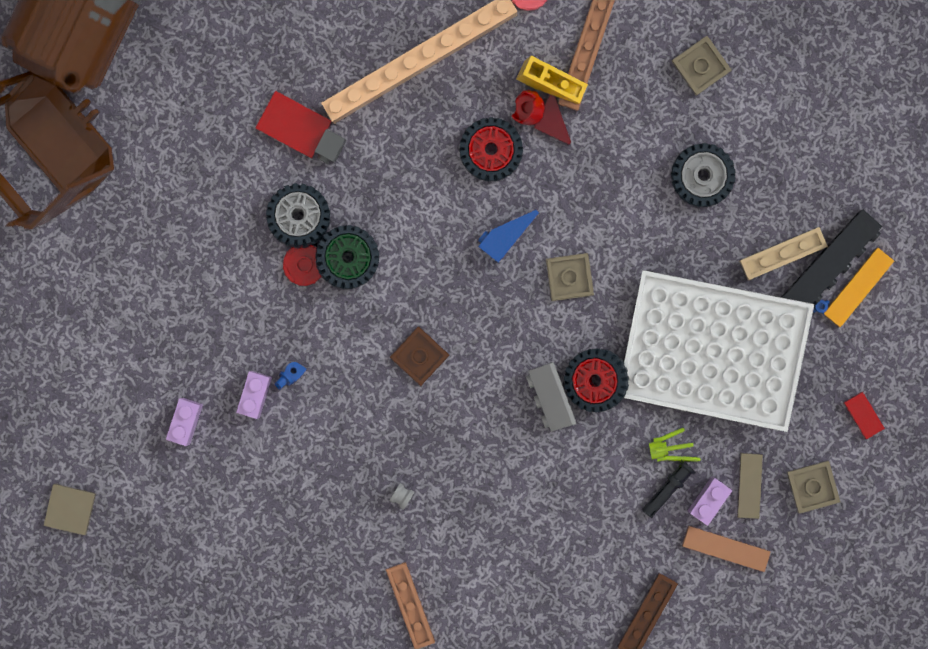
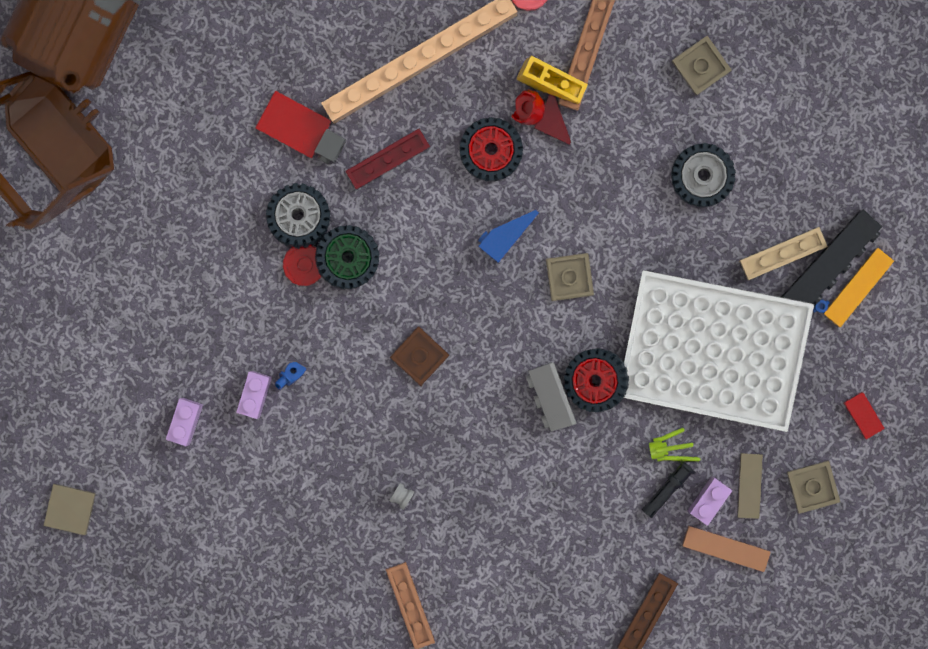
none -> dark red plate [346,128,430,190]

